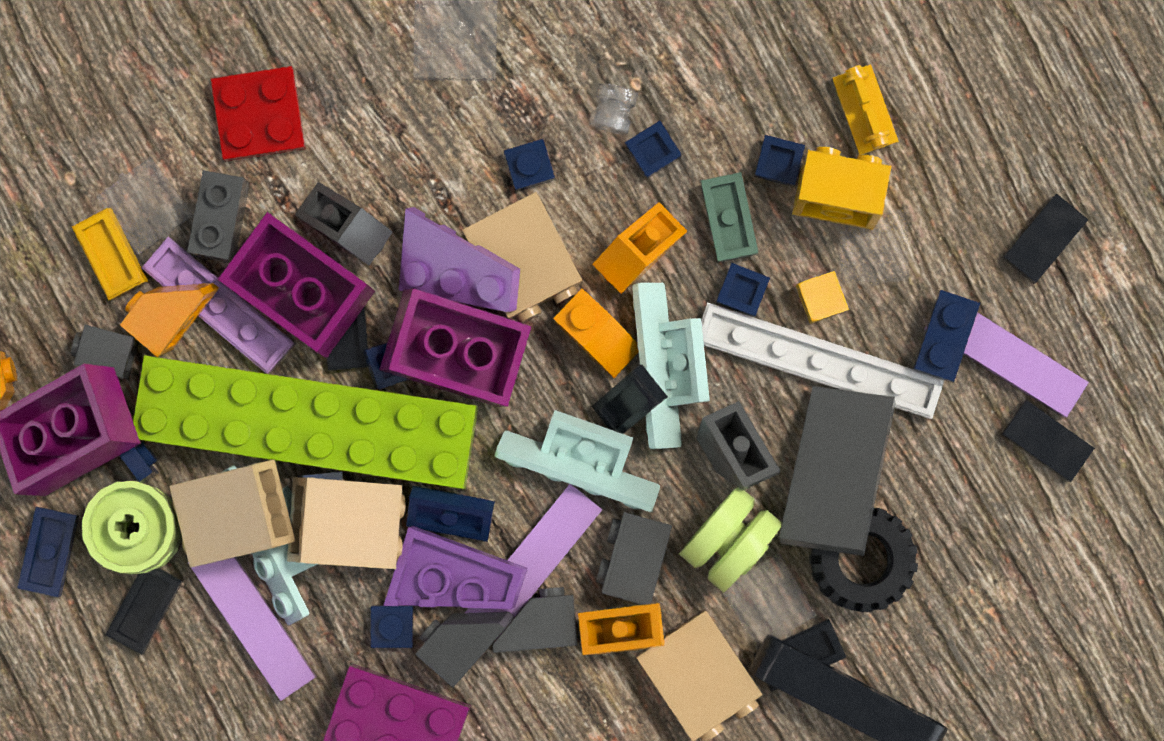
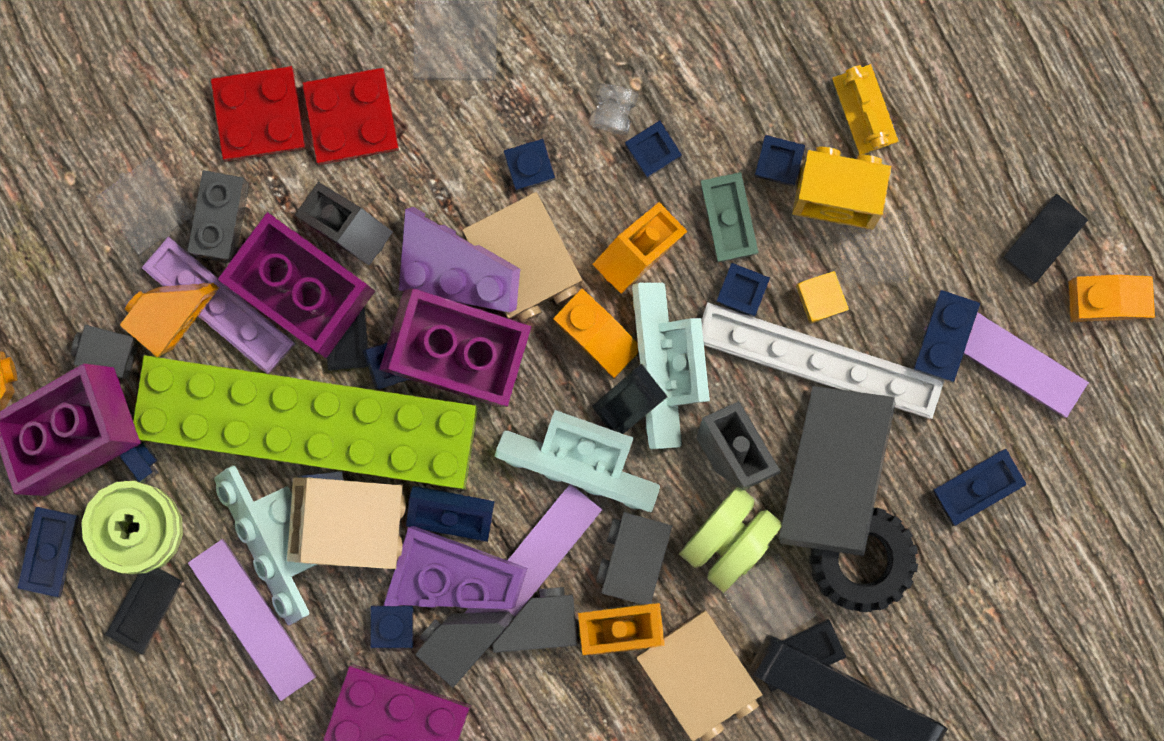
yellow tile [72,208,148,301] -> none
tan brick [169,459,295,568] -> none
black tile [1001,400,1095,482] -> none
none -> red plate [302,67,399,165]
none -> dark blue plate [932,449,1027,526]
none -> light orange slope [1068,275,1155,322]

